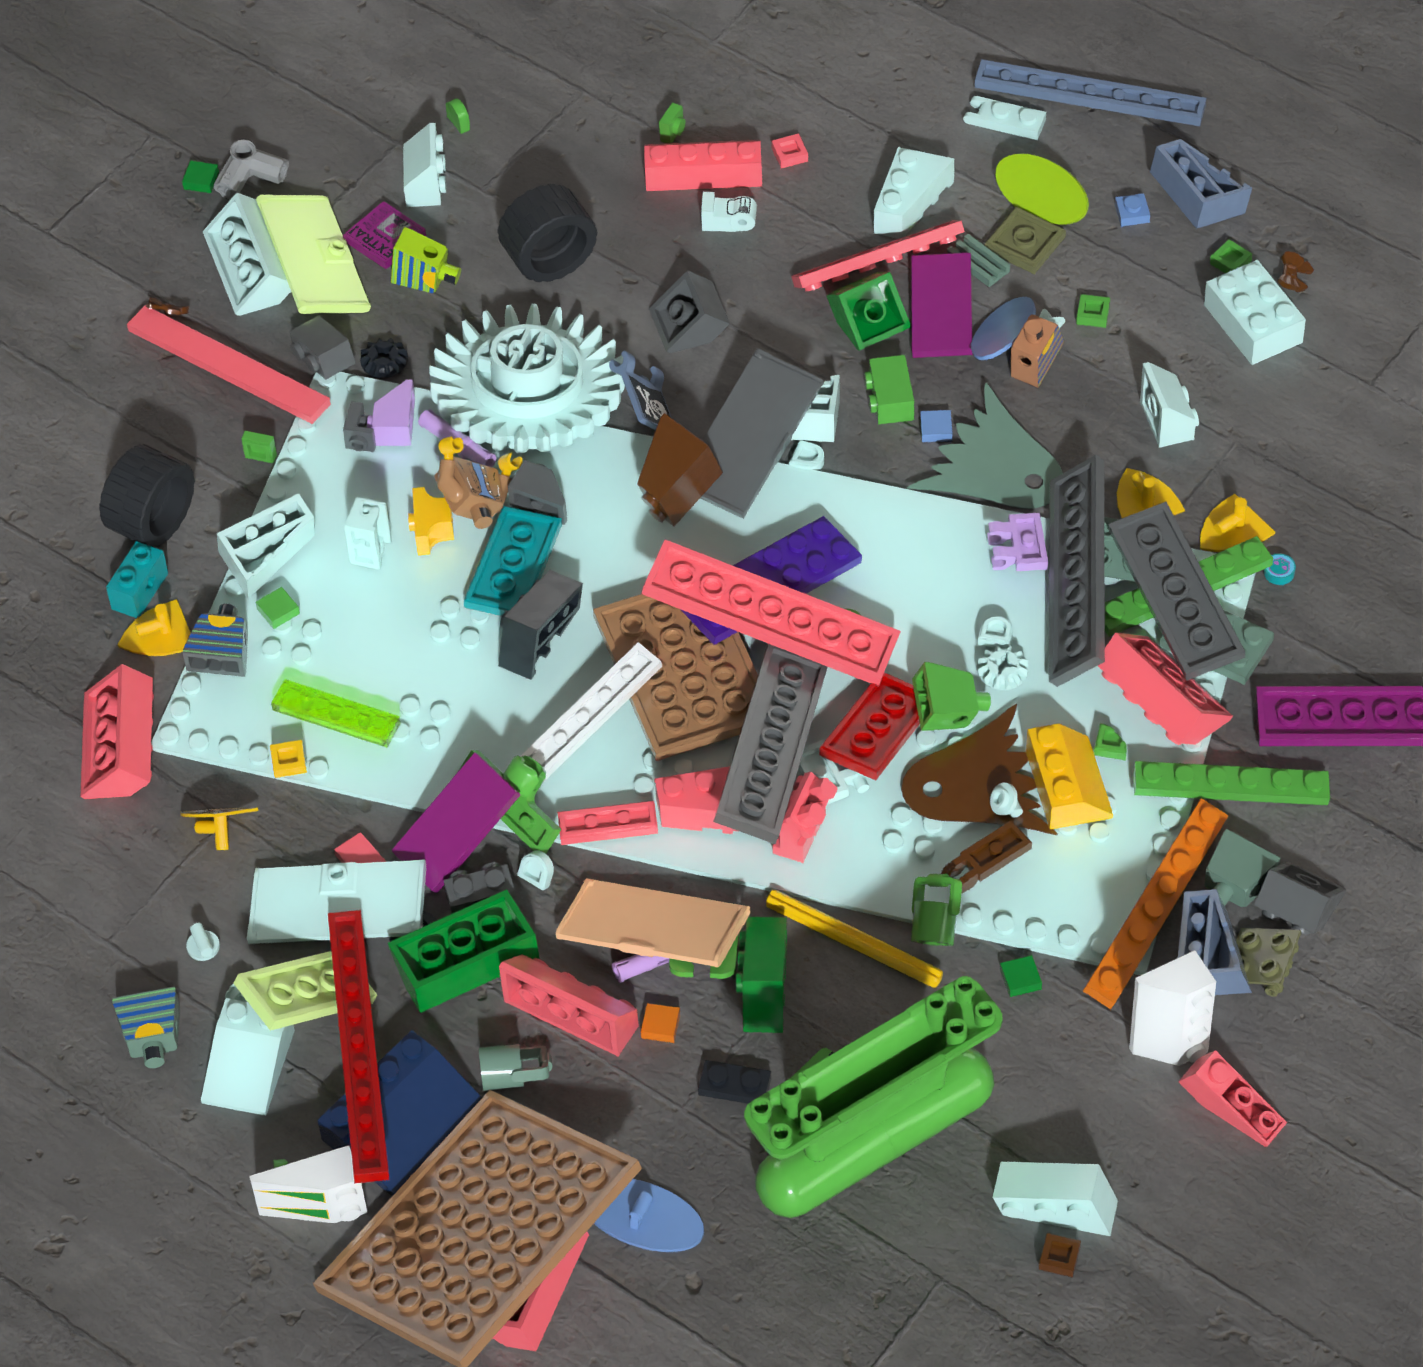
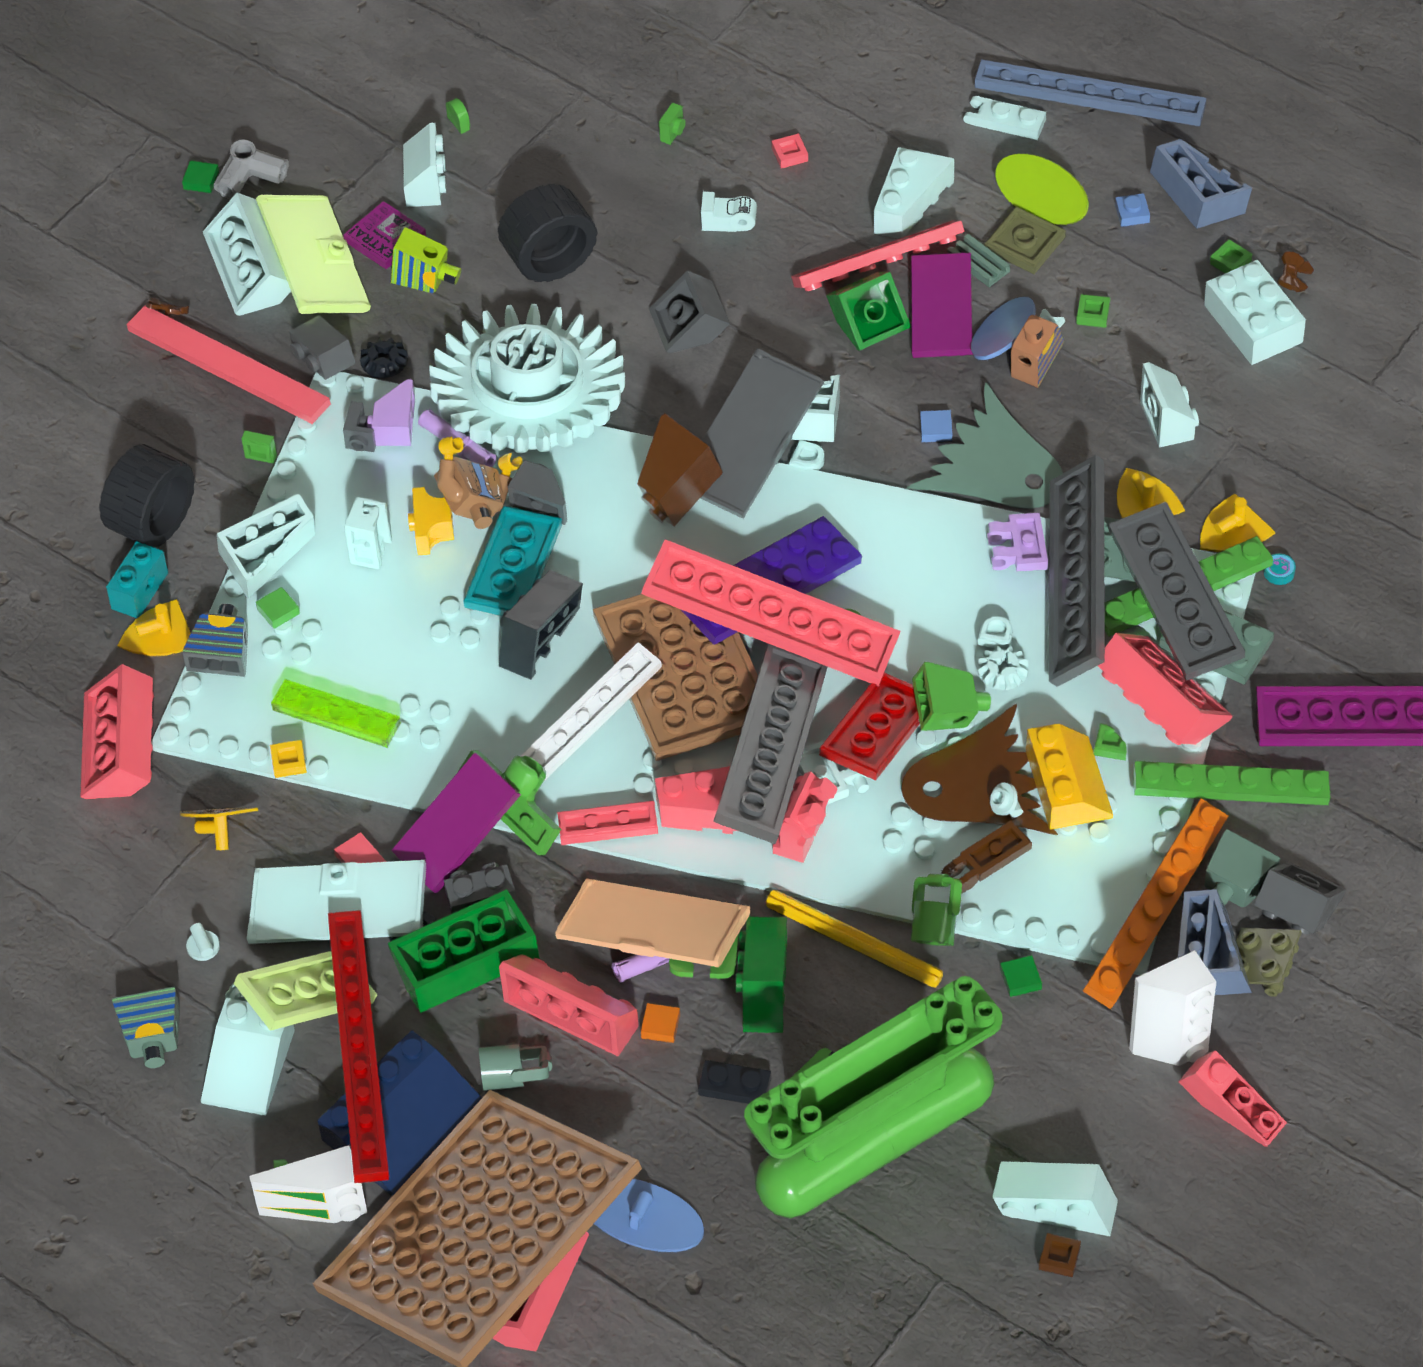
light aqua tile [517,850,554,890] -> none
sand blue flag [609,350,672,430] -> none
coral slope [644,140,762,191] -> none
bright green brick [864,355,914,425] -> none

